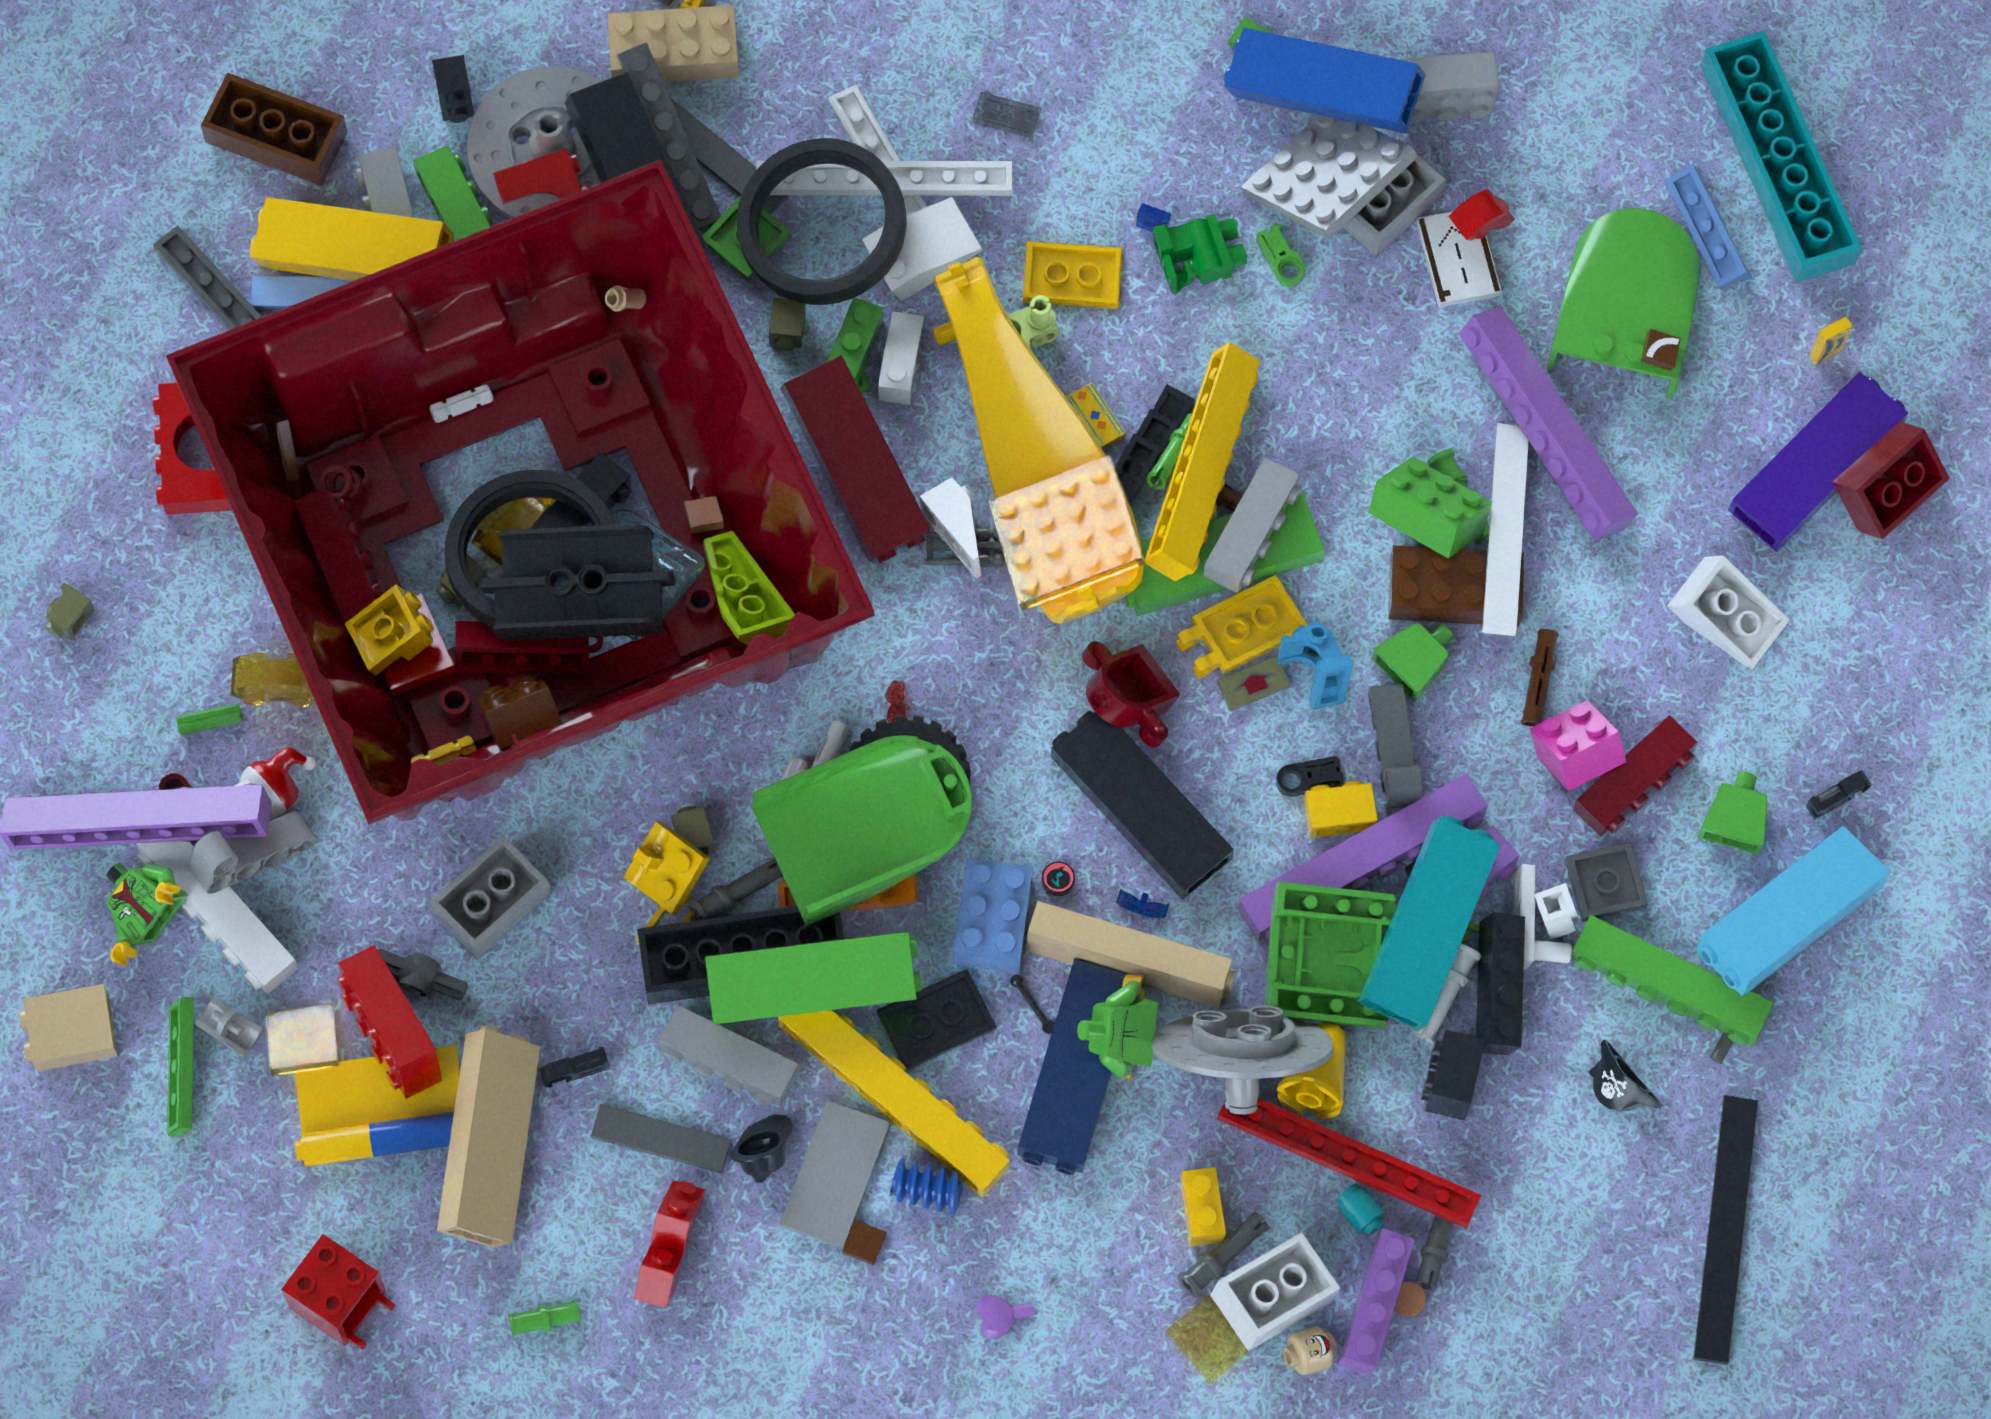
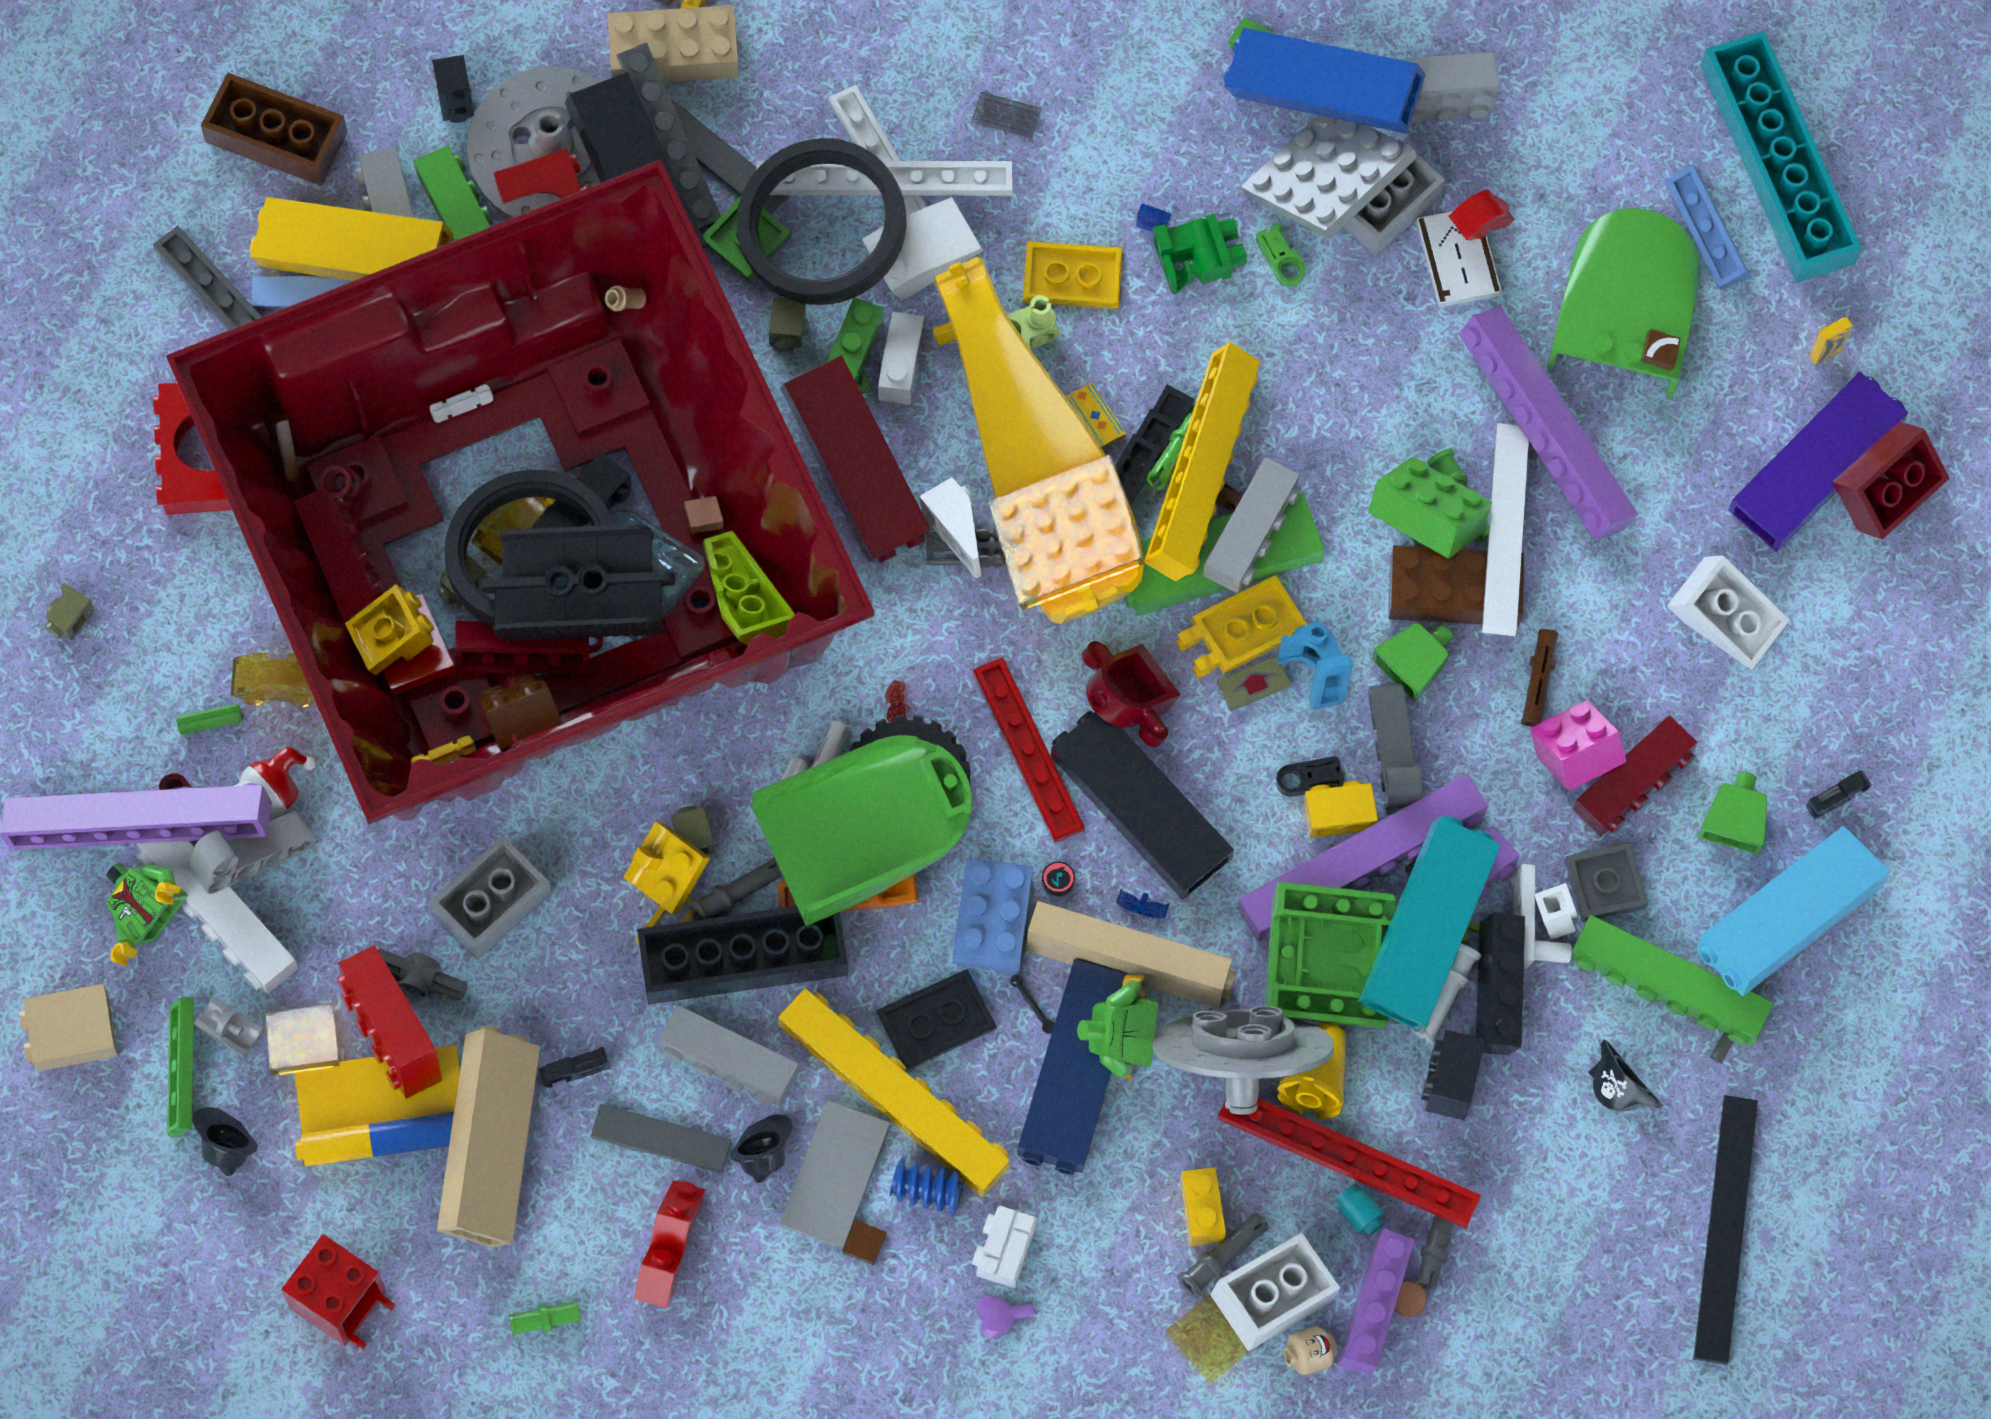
bright green brick [705,931,922,1025] -> none
none -> black piece [192,1107,258,1176]
none -> white brick [972,1206,1037,1288]
none -> red tile [973,657,1085,843]

